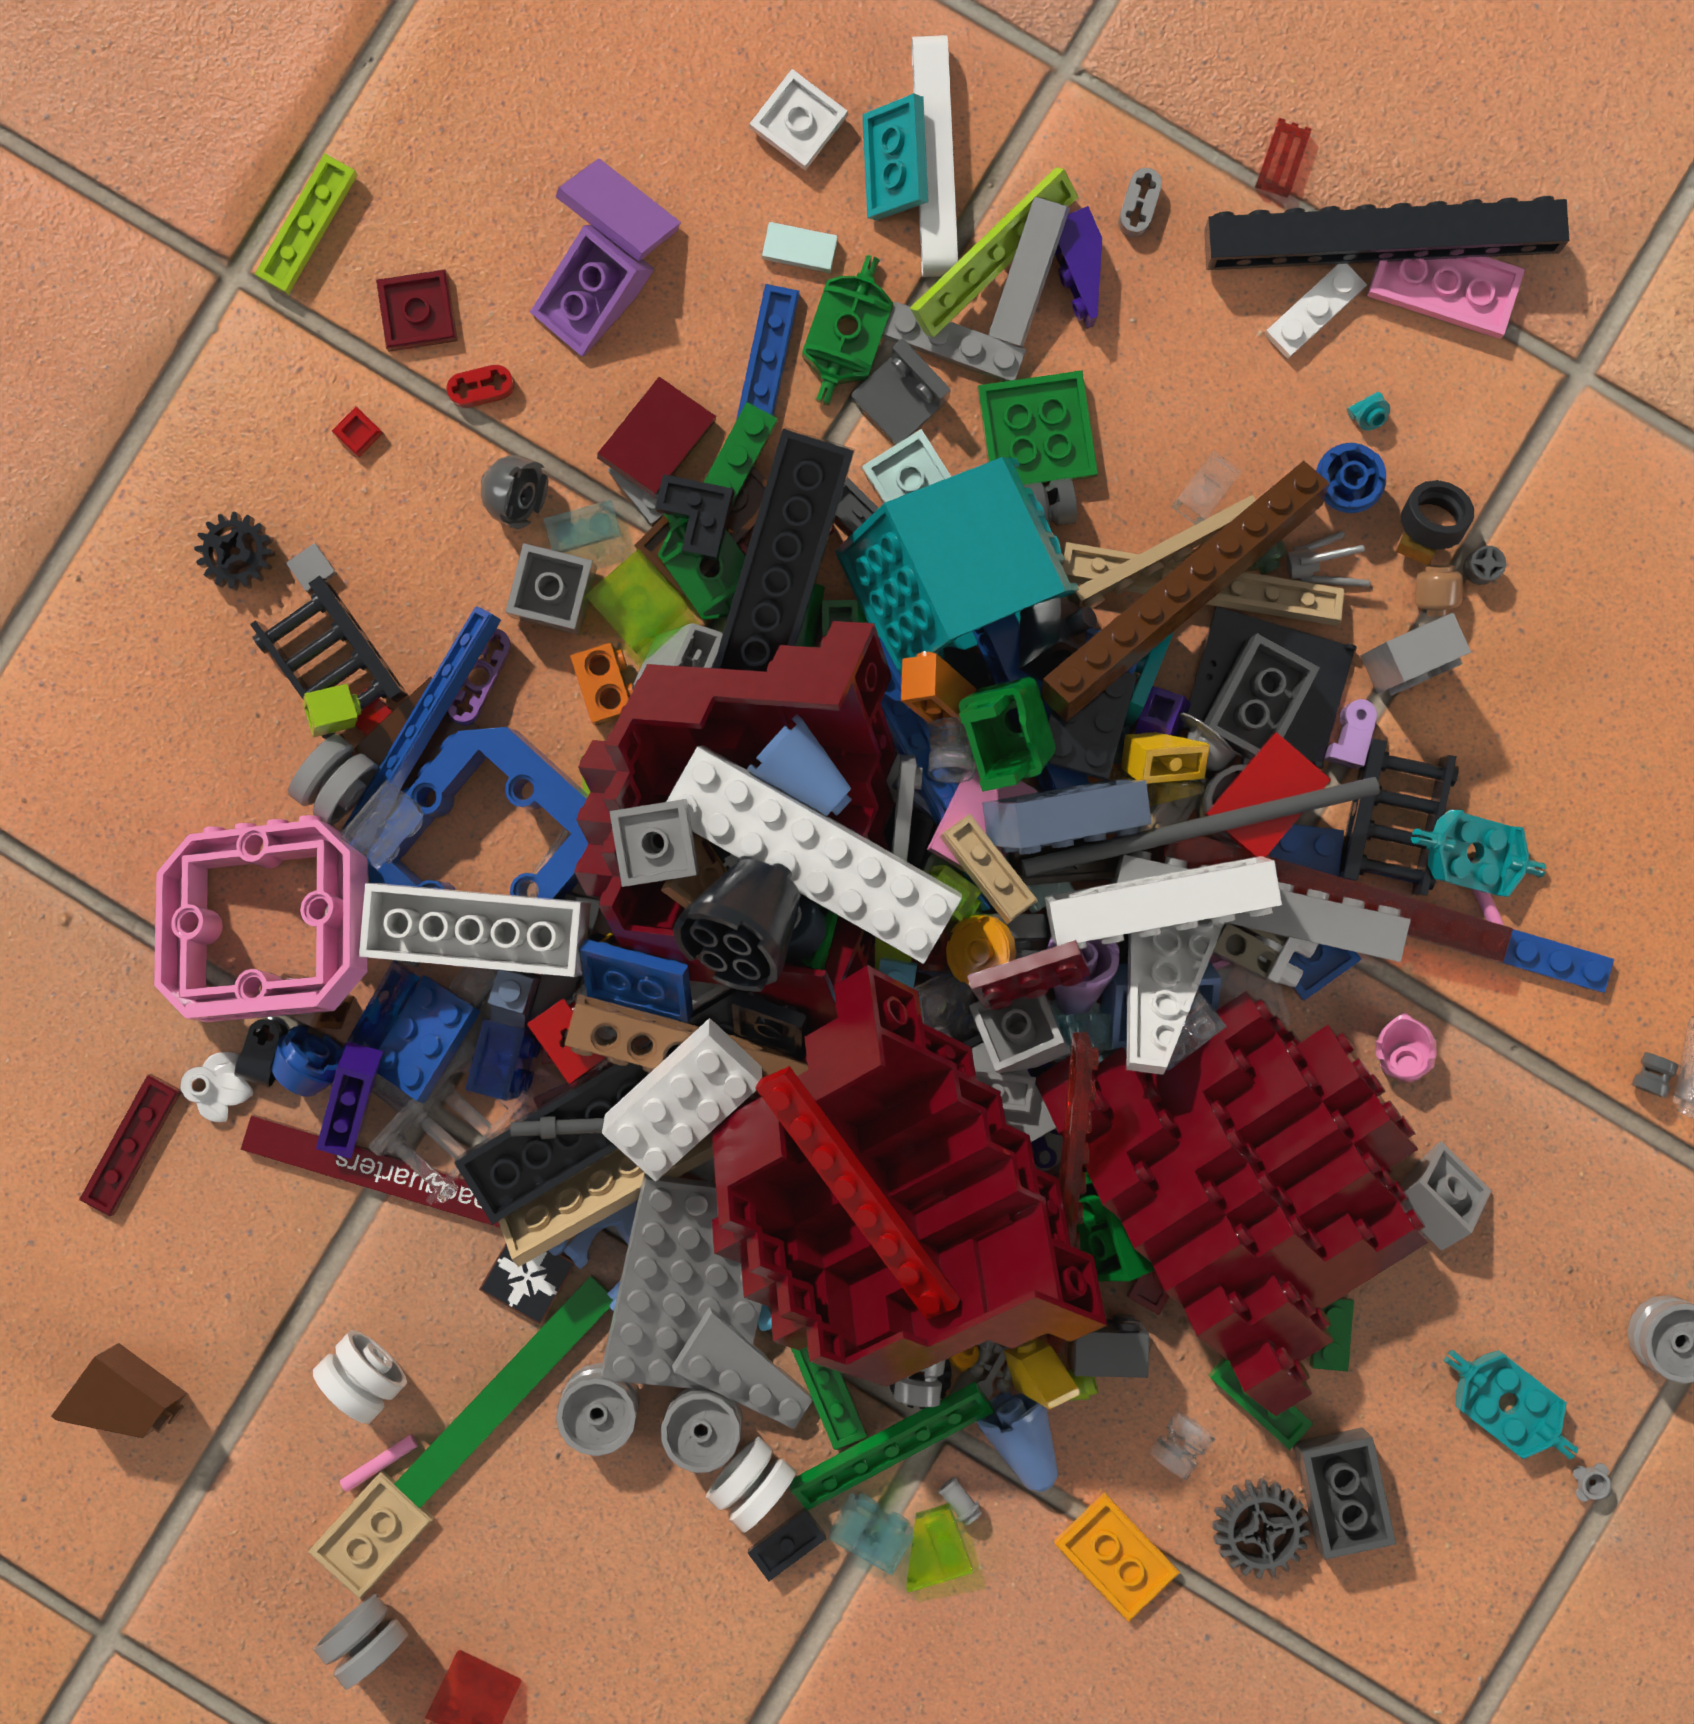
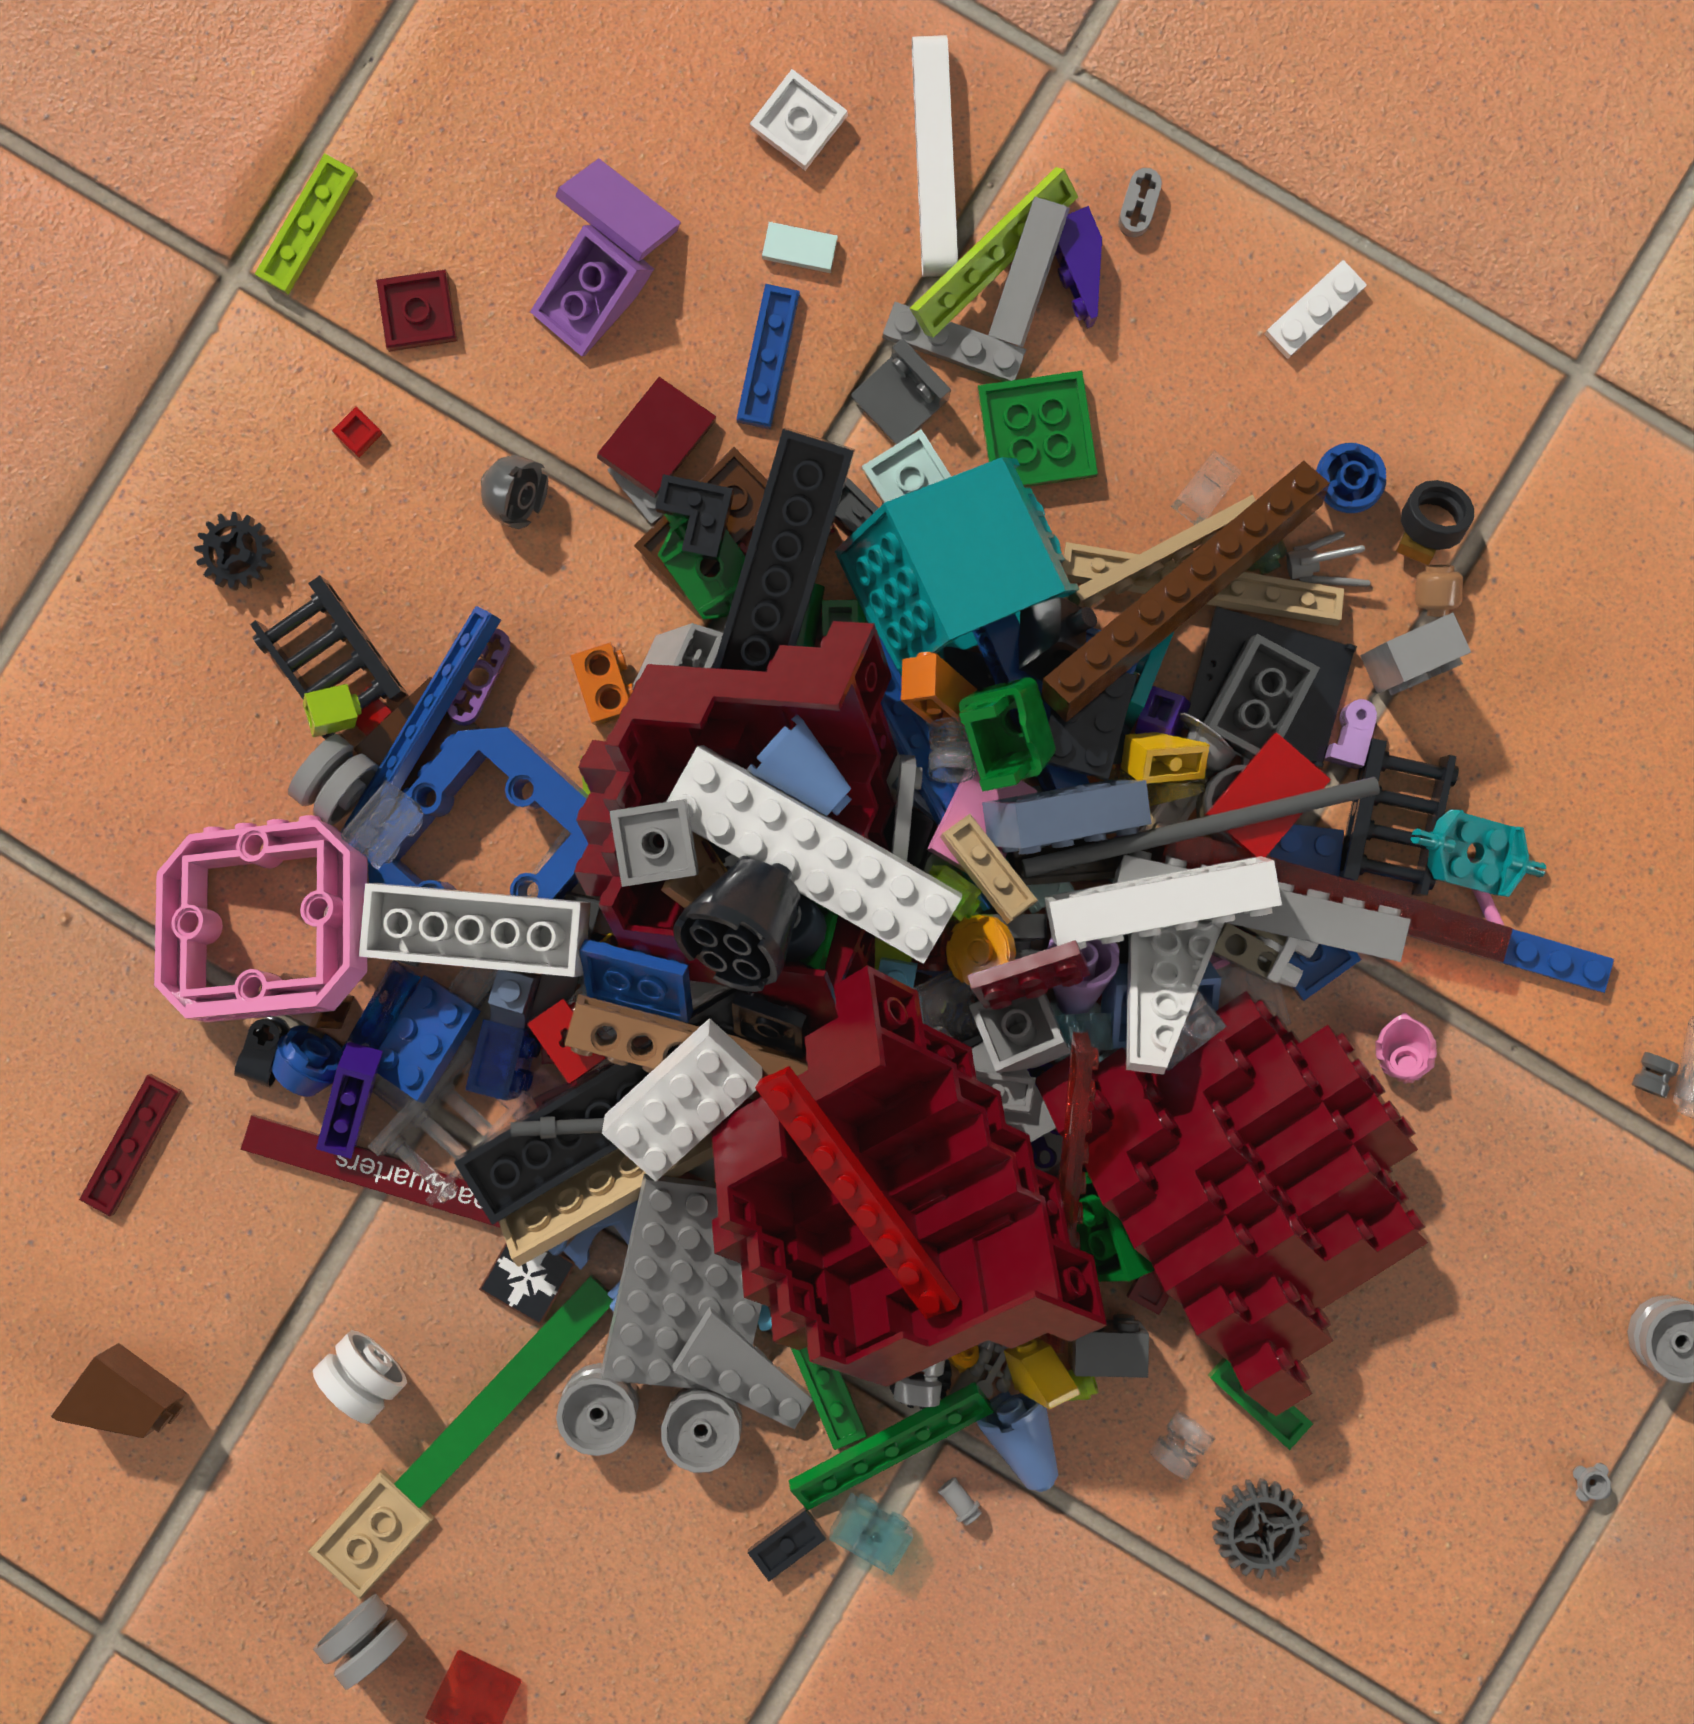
white plate [180,1052,254,1122] -> none
light grey tile [286,543,337,593] -> none
bright pink piece [340,1434,418,1492] -> none
red beam [446,365,515,408] -> none
light grey brick [506,543,597,635] -> none
clear light blue plate [543,500,622,553] -> none
clear neon green brick [585,549,688,654] -> none
green plate [704,402,778,511] -> none
white wheel [705,1437,796,1532] -> none
green plate [802,255,893,406] -> none
teal plate [862,93,929,221] -> none
clear neon green wing [906,1503,973,1593] -> none
dark grey wheel [1023,478,1077,526] -> none
light orange tile [1054,1492,1180,1622] -> none
black brick [1204,196,1570,270] -> none
clear red tile [1255,118,1312,198] -> none
dark grey brick [1294,1427,1396,1560] -> none
green plate [1310,1297,1354,1372] -> none
teal plate [1347,391,1390,431] -> none
bright pink plate [1367,257,1525,339] -> none
light grey slope [1400,1141,1492,1251] -> none
teal plate [1444,1350,1579,1460] -> none
dark grey wheel [1463,546,1506,585] -> none

